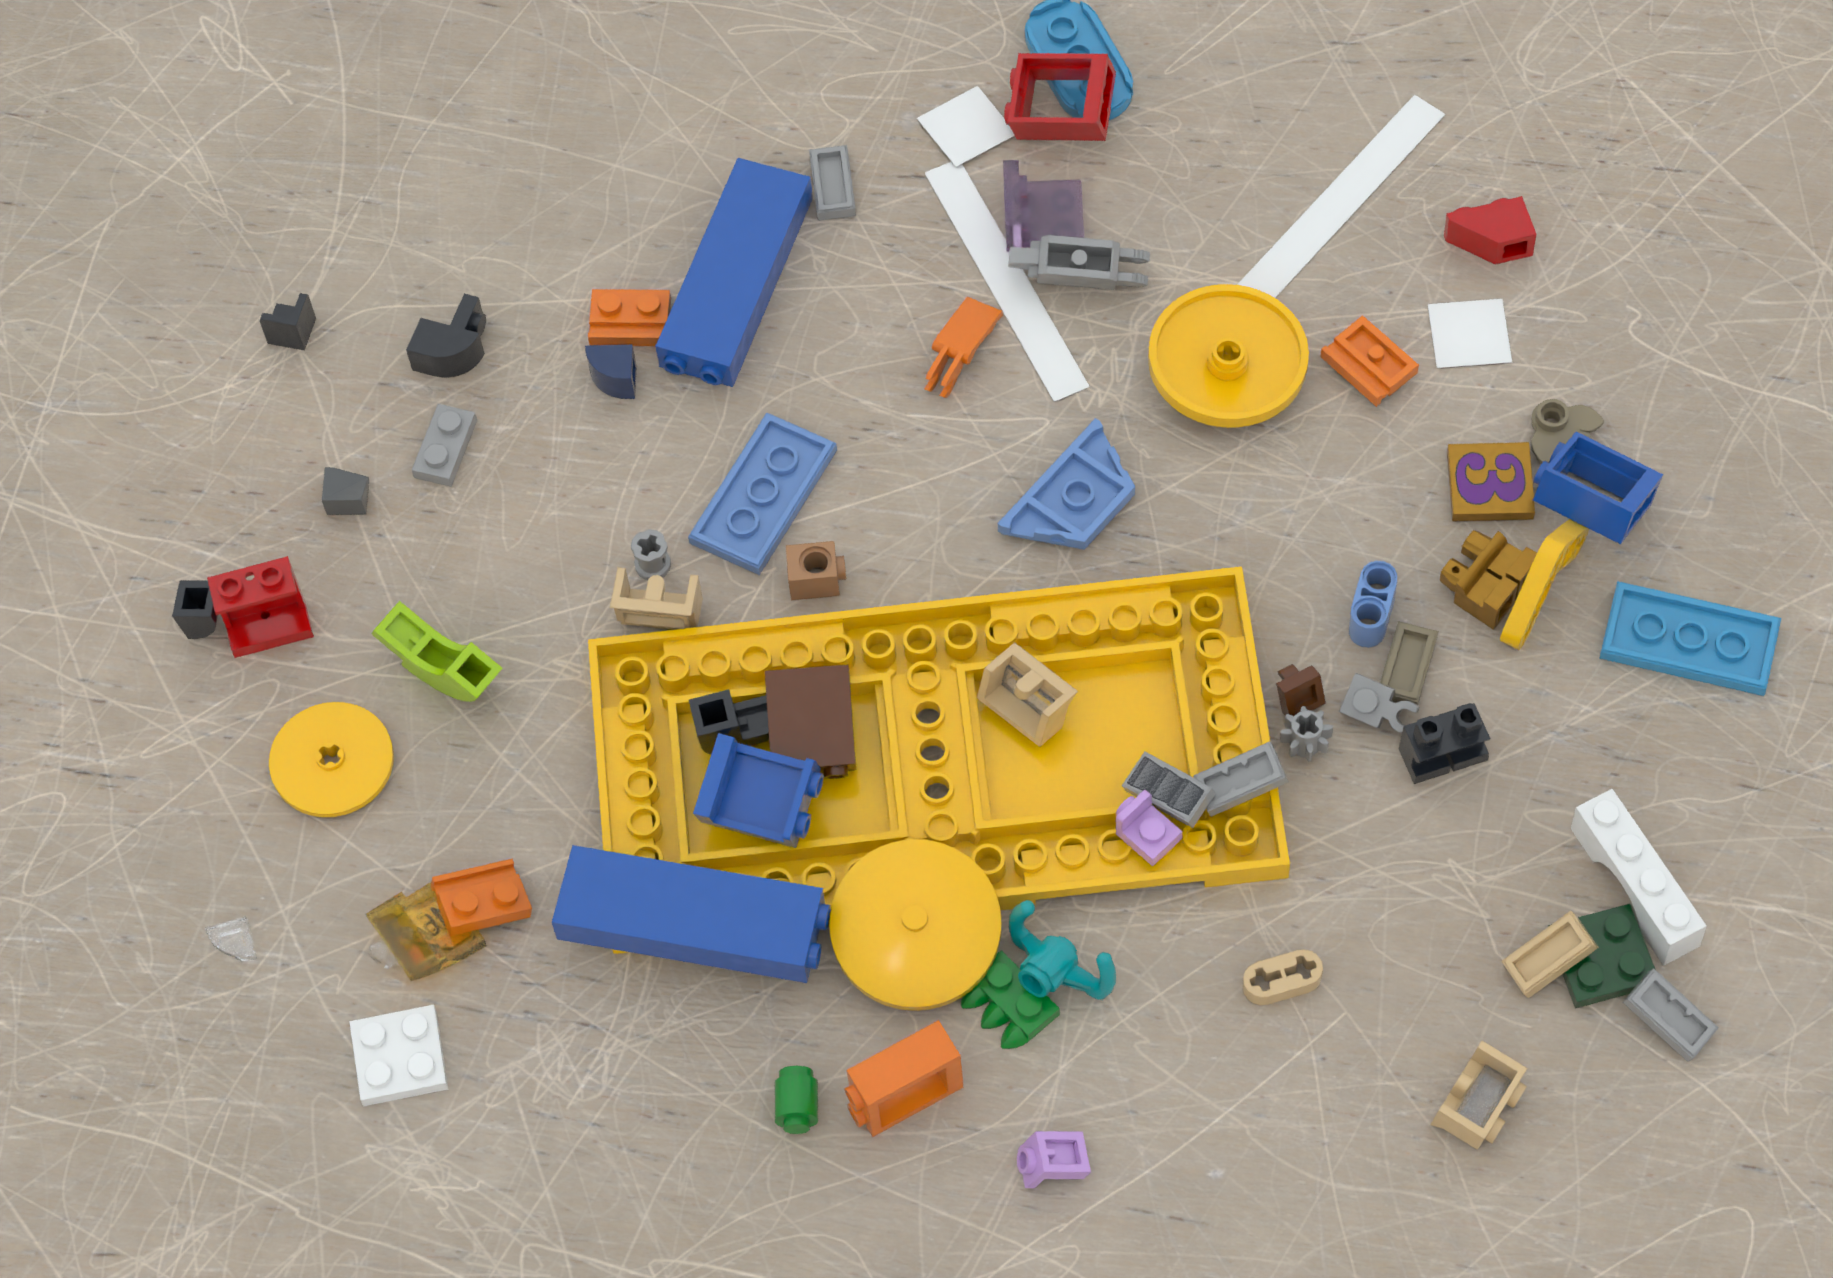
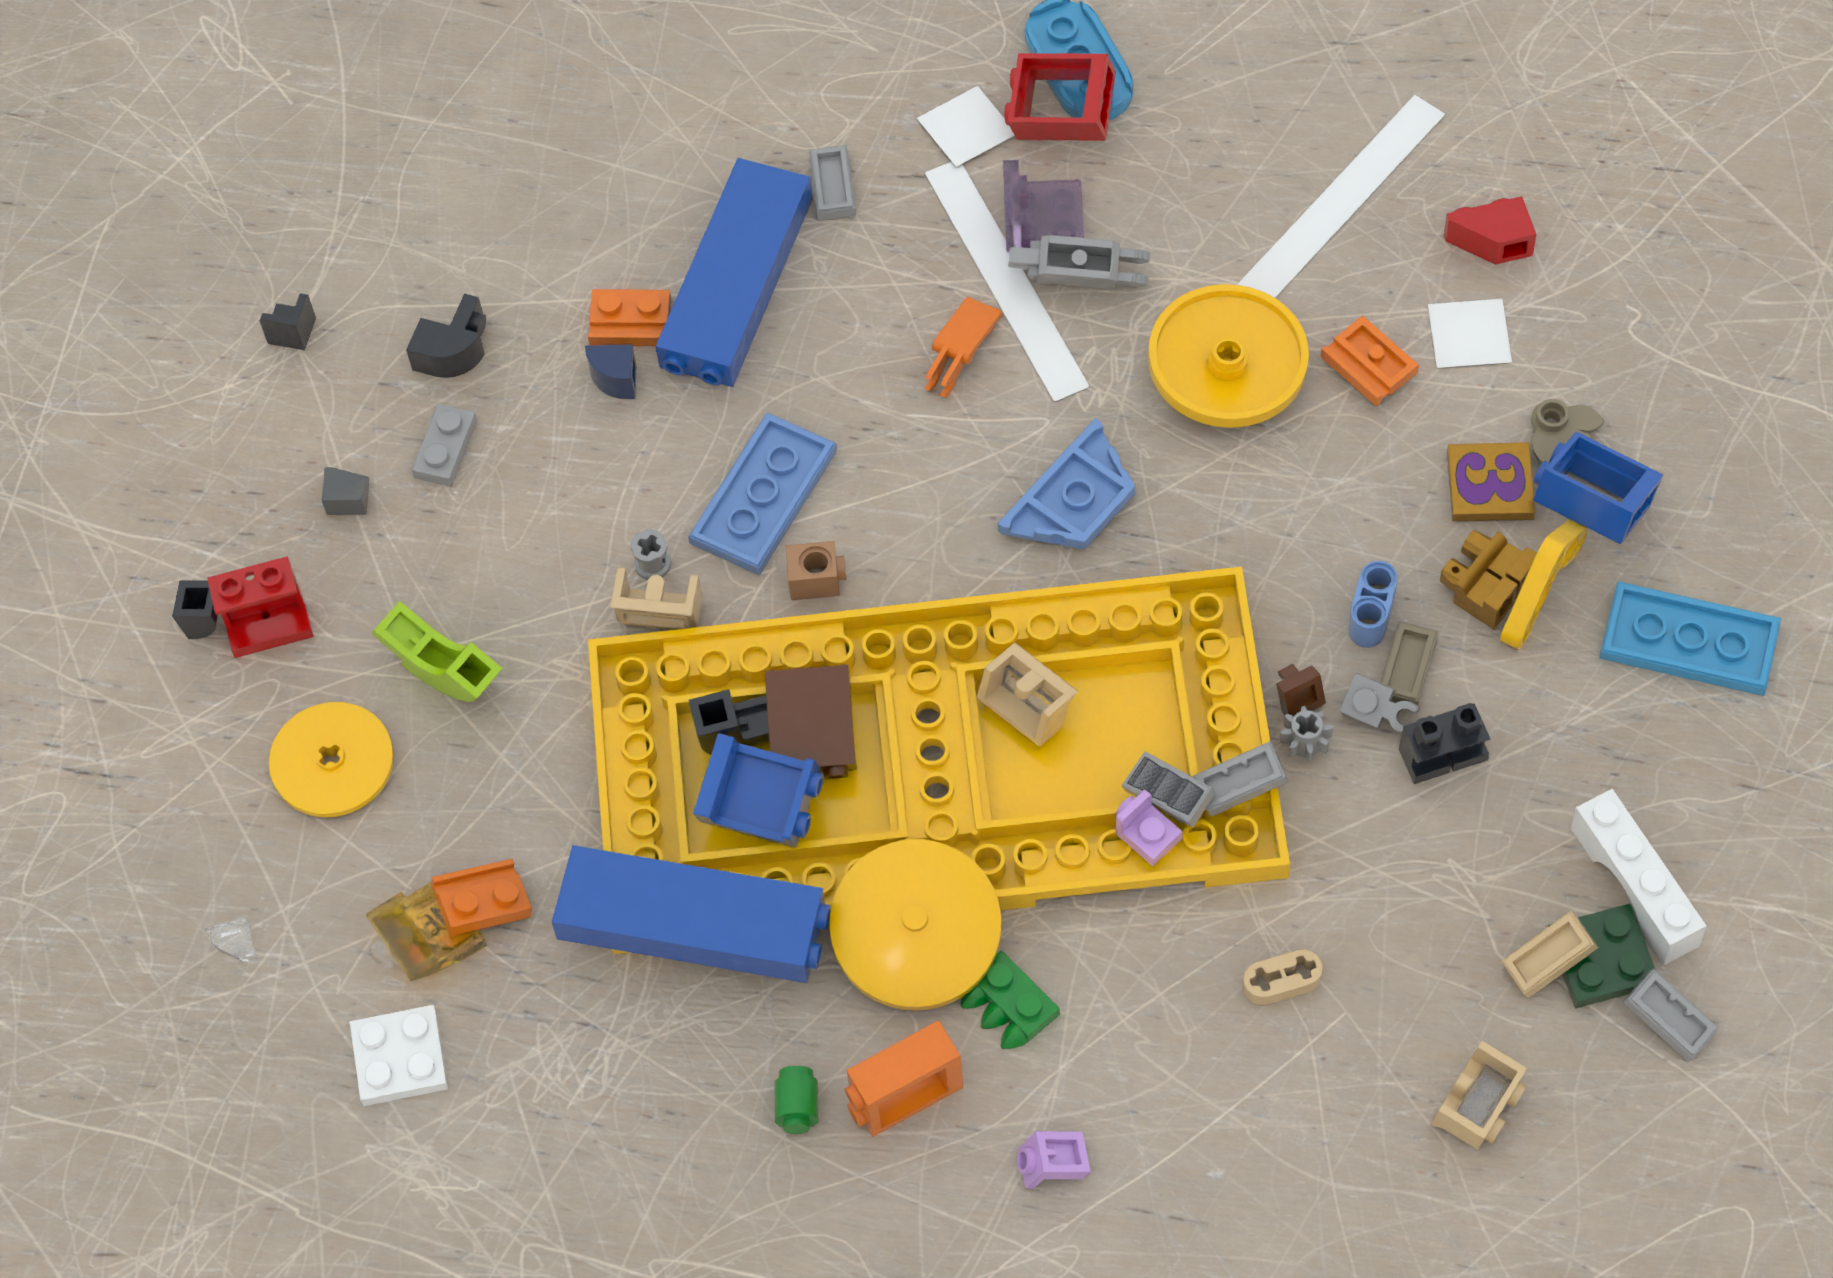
teal piece [1008,900,1116,1000] -> none

